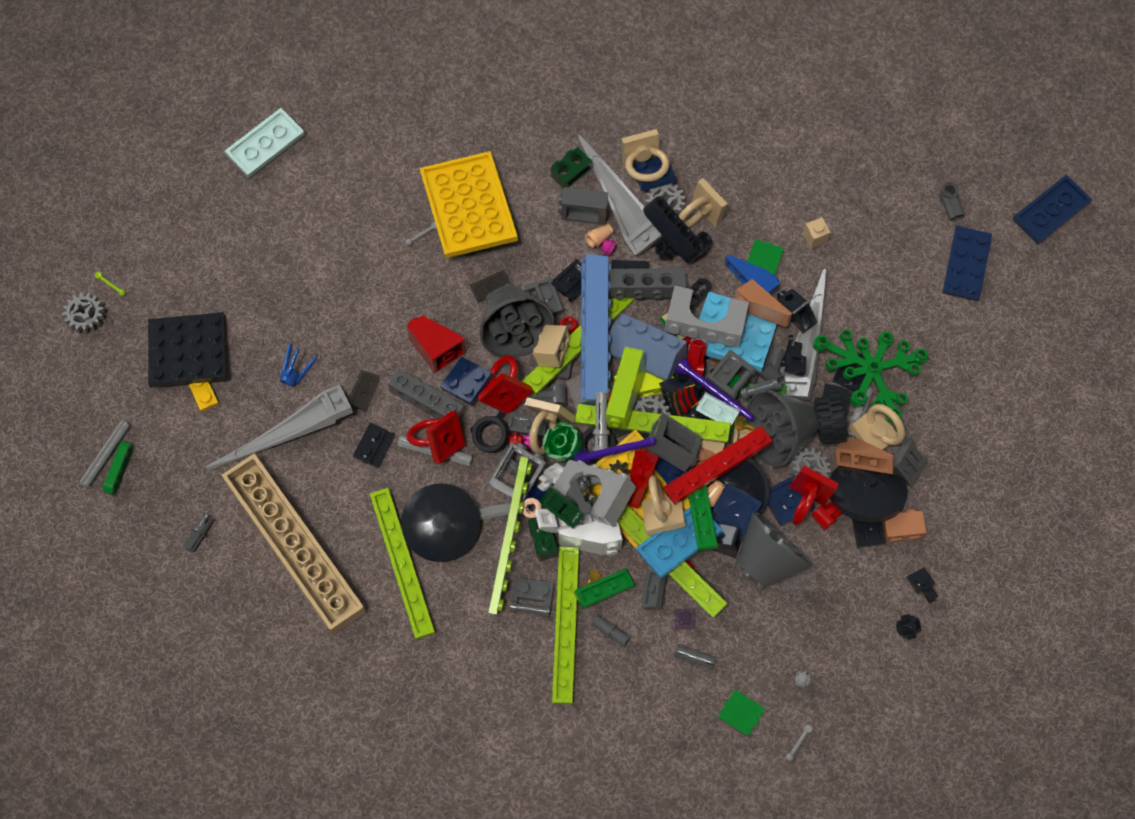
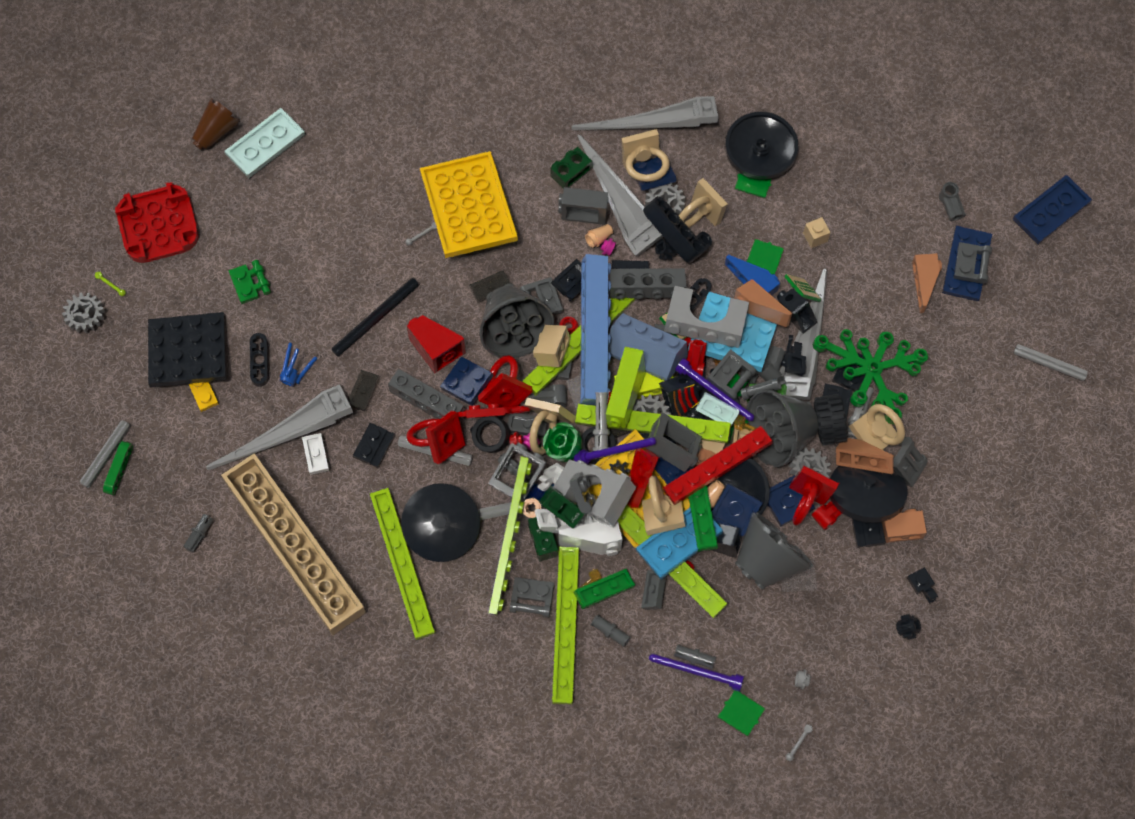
clear purple plate [674,608,695,630] -> none
none -> red tile [115,182,199,263]
none -> reddish brown cone [192,98,240,150]
none -> green plate [228,260,271,305]
none -> black beam [250,333,268,387]
none -> white plate [302,433,329,475]
none -> black axle [331,278,419,357]
none -> red plate [457,404,531,418]
none -> light grey plate [572,96,718,130]
none -> dark purple piece [649,654,744,692]
none -> black dish [725,112,798,180]
none -> green piece [735,173,772,198]
none -> green piece [784,274,822,302]
none -> nougat slope [912,253,942,313]
none -> dark grey plate [953,242,992,284]
none -> light grey axle [1014,344,1088,381]

